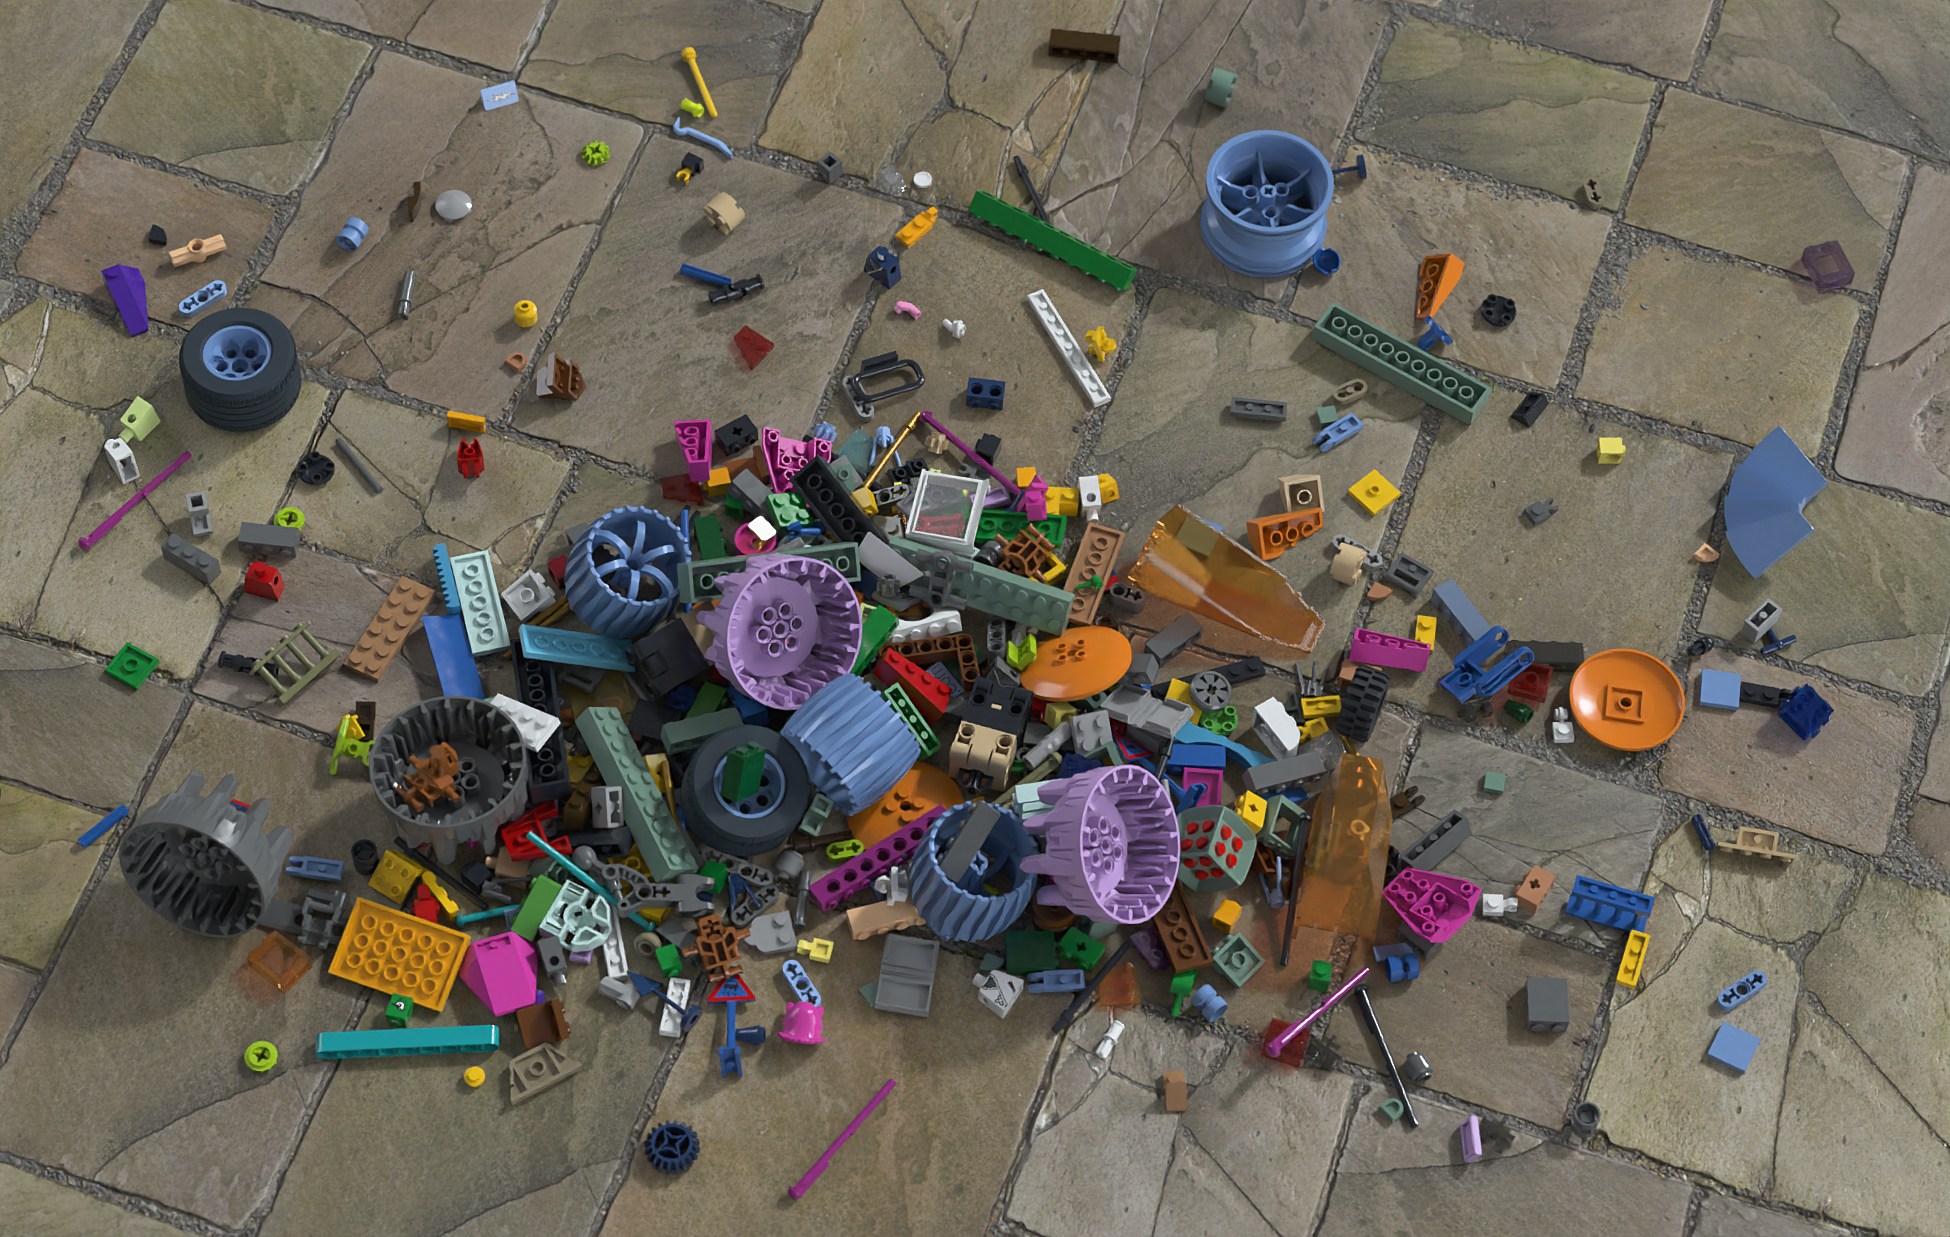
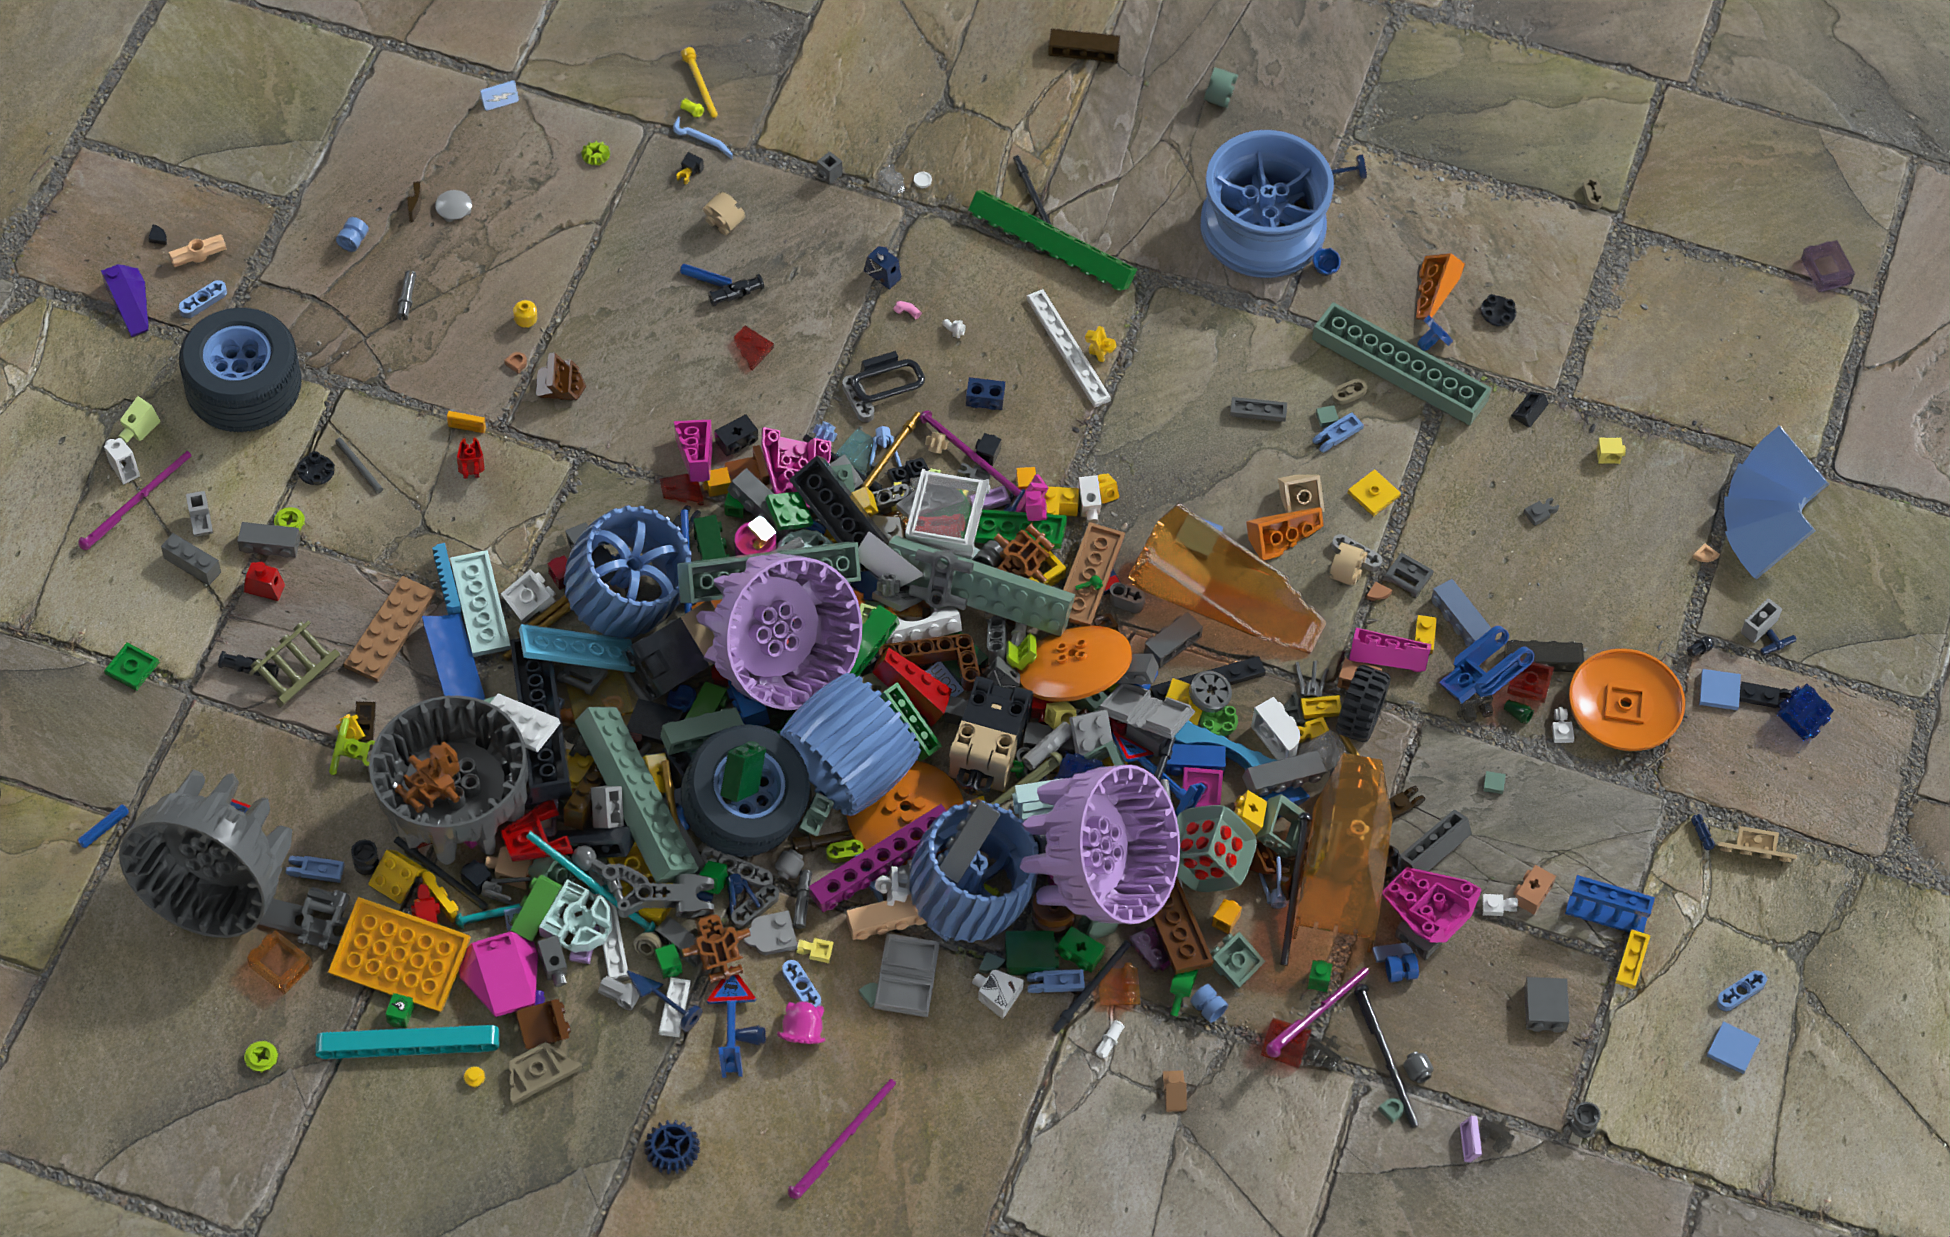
blue bar [785,521,822,540] -> none
light orange hinge [895,207,938,248] -> none

